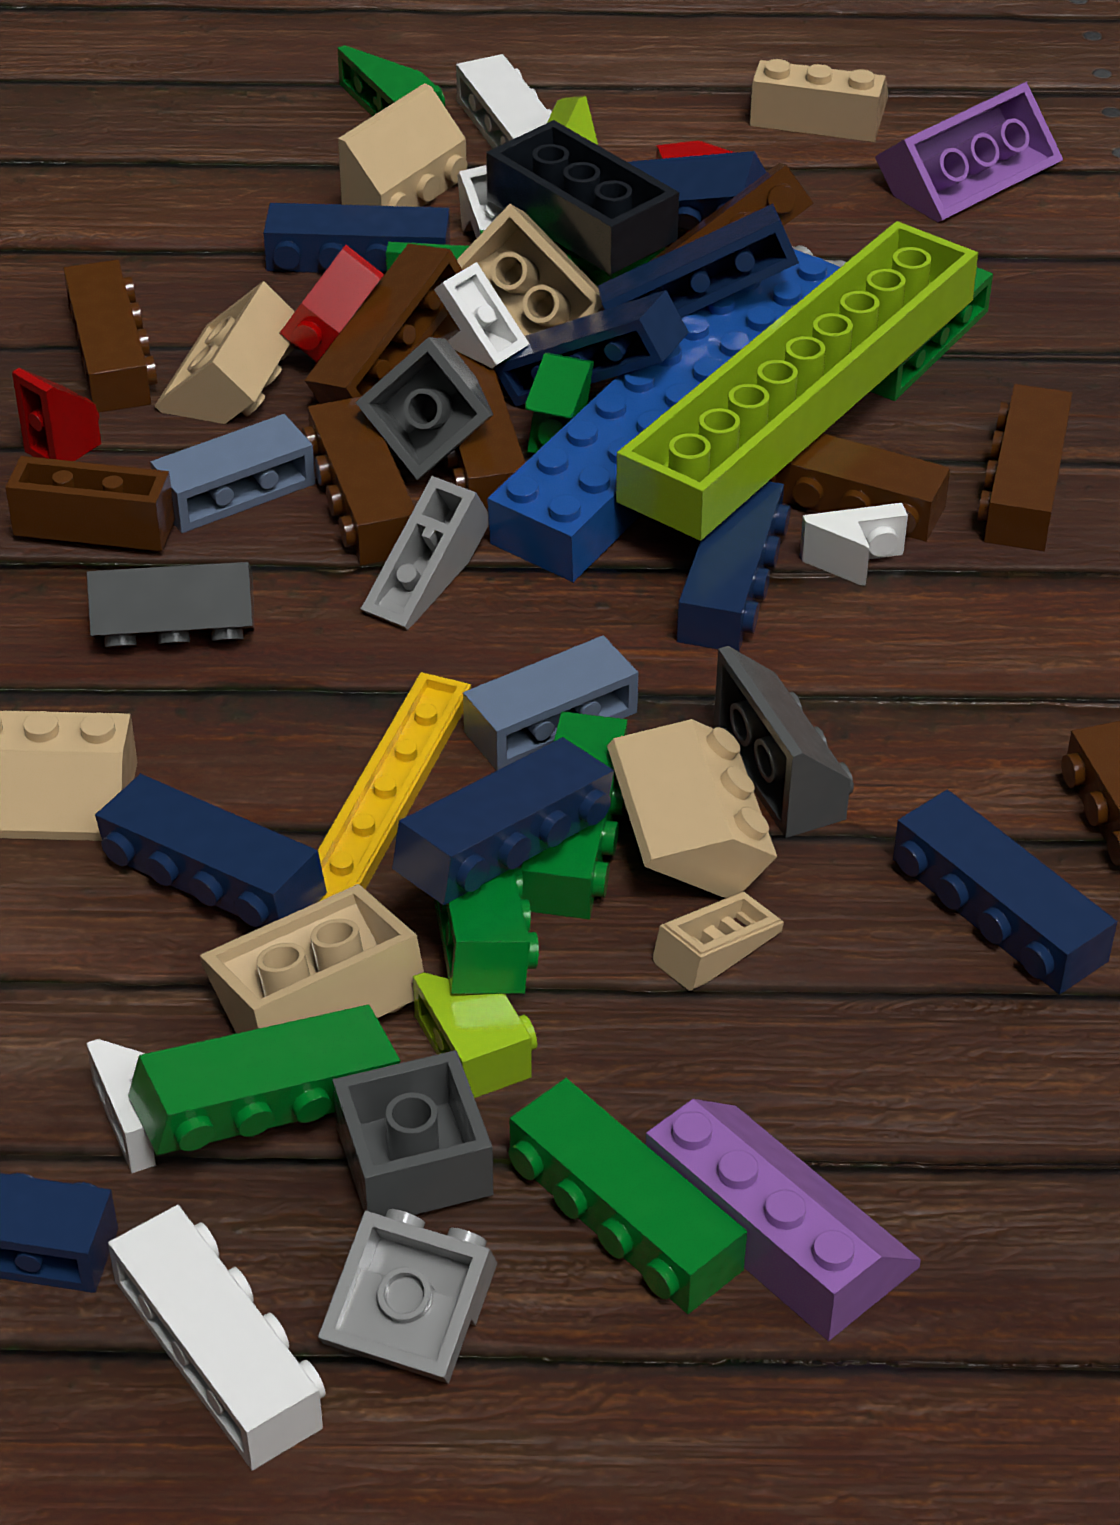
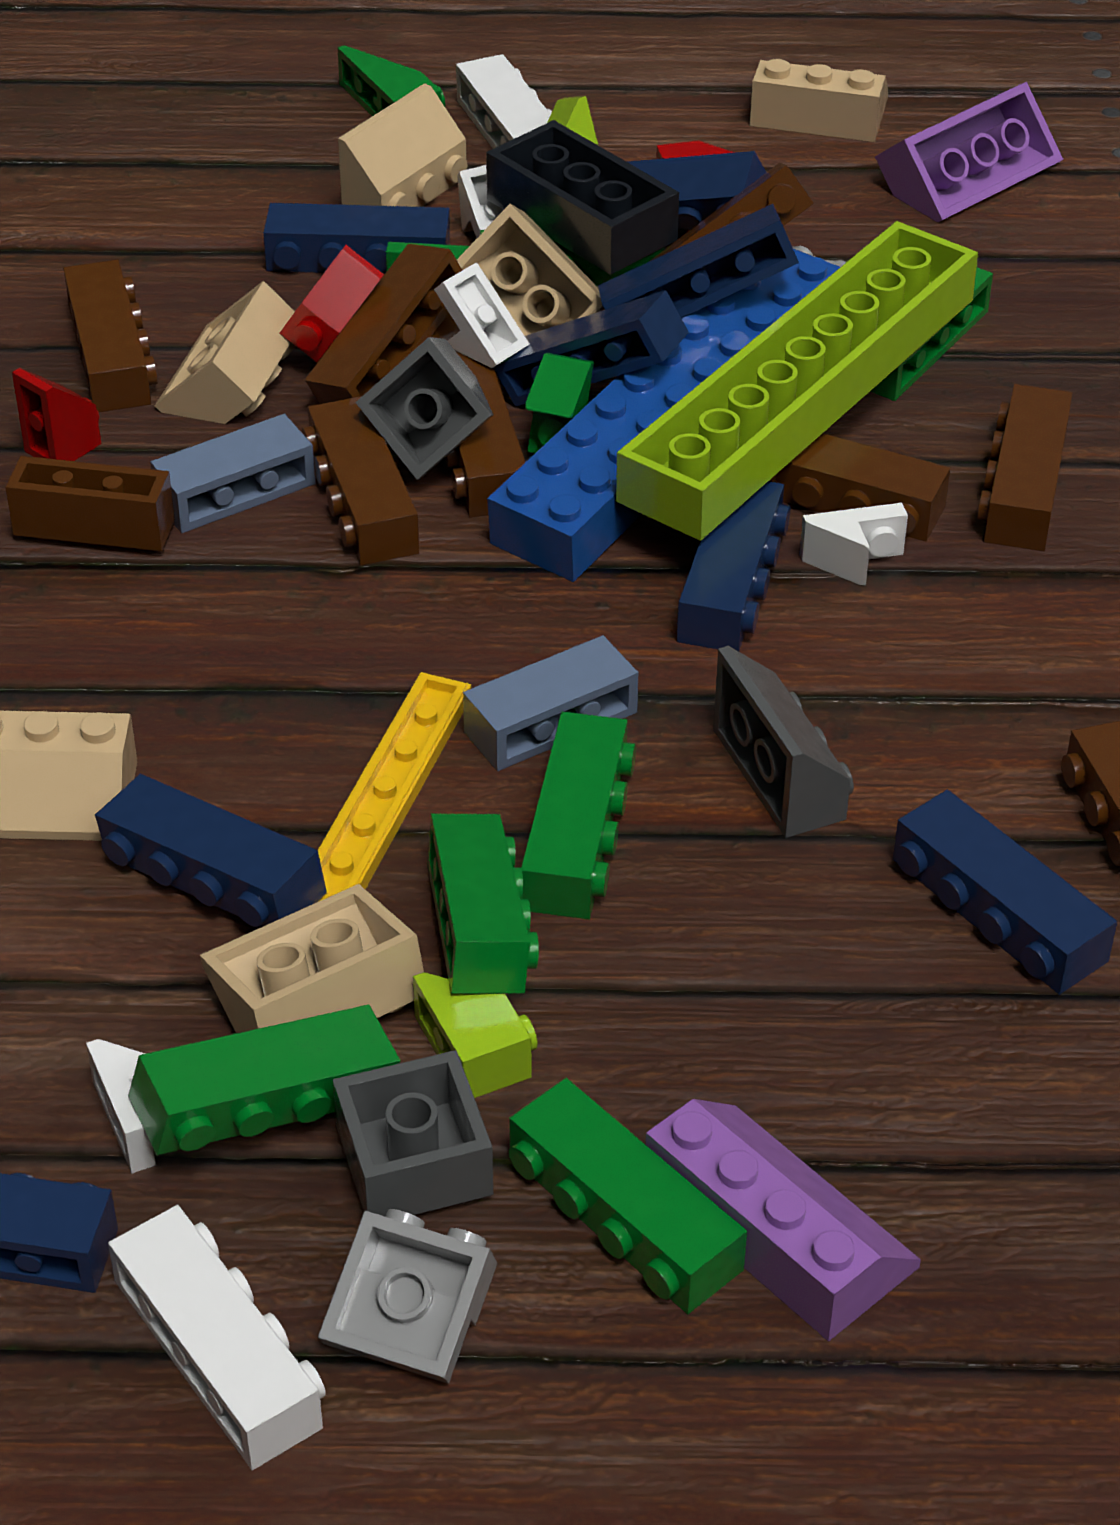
dark grey slope [87,562,255,648] -> none
light grey slope [361,476,489,630] -> none
dark blue brick [392,737,614,905] -> none
tan slope [607,719,777,898] -> none
tan slope [653,892,784,991] -> none

